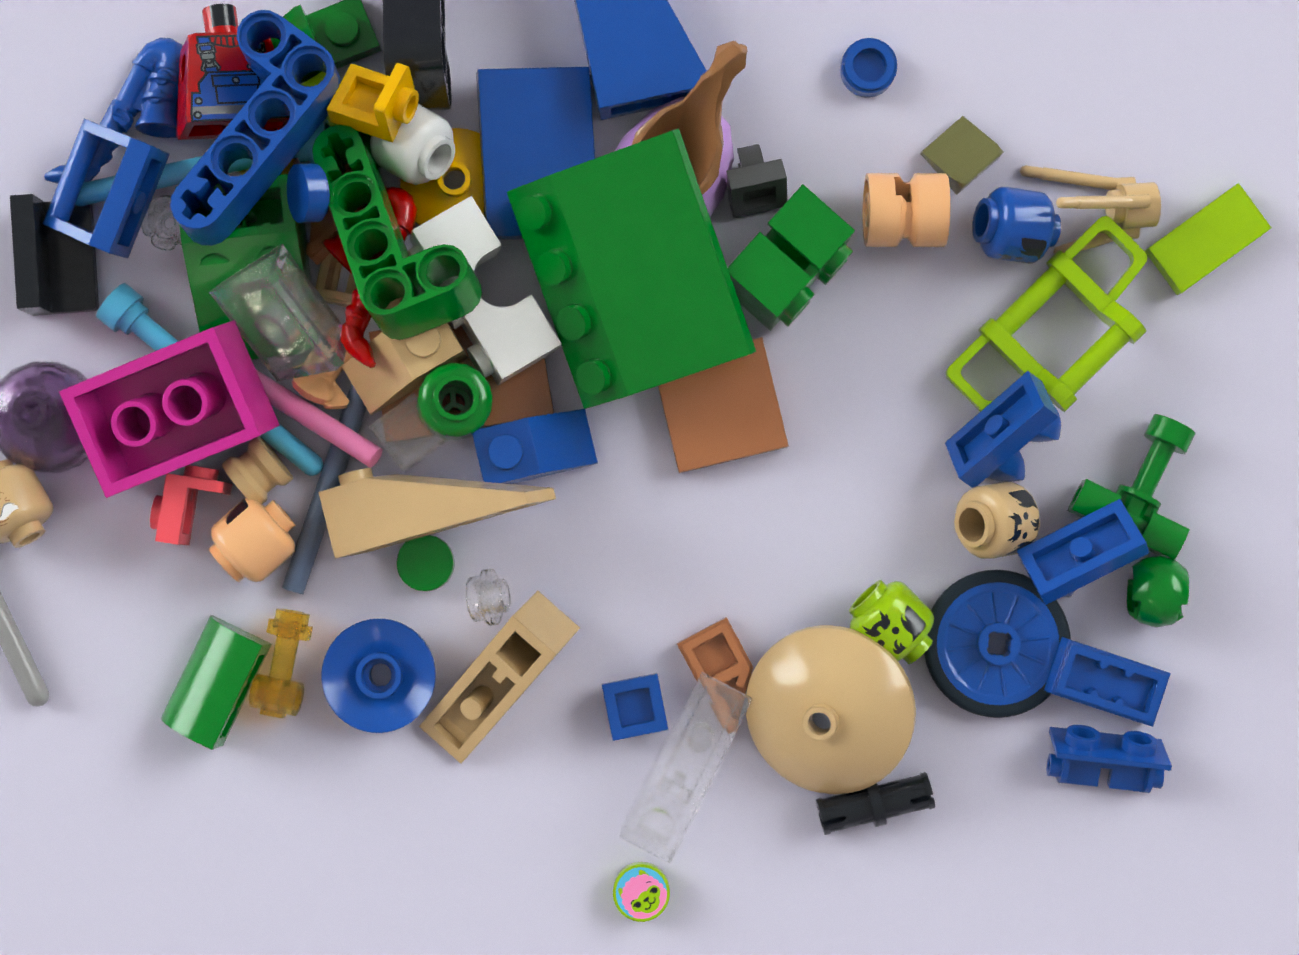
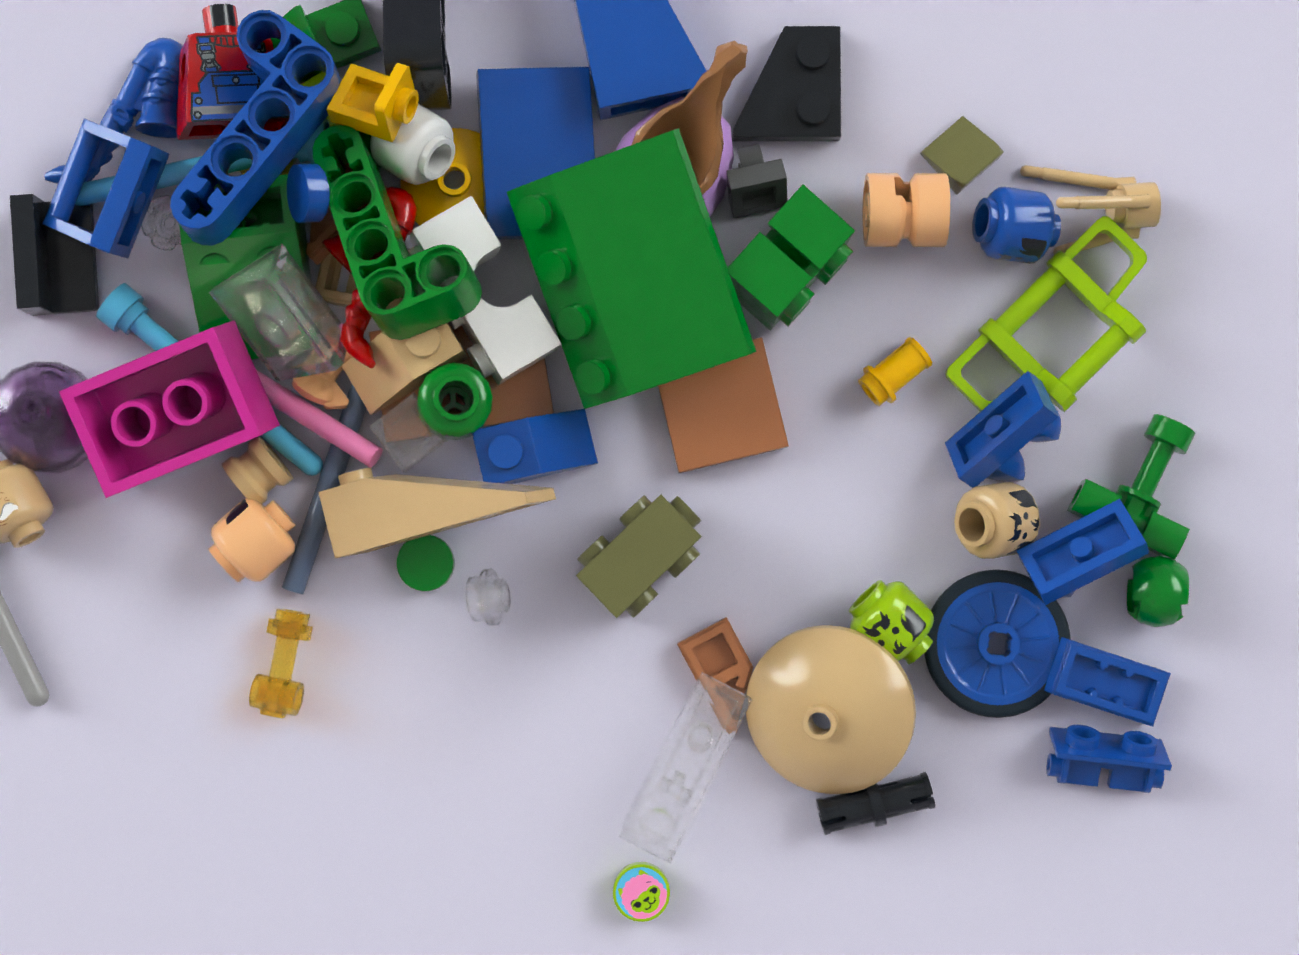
coral bracket [150,465,233,545] -> none
green brick [161,615,272,750] -> none
blue dish [321,618,436,733] -> none
tan slope [419,591,580,764] -> none
blue plate [602,673,669,741] -> none
blue tile [840,38,898,97] -> none
lime tile [1145,183,1272,295] -> none
none -> olive brick [576,494,702,618]
none -> black wing [732,26,841,141]
none -> yellow pin [858,337,932,406]

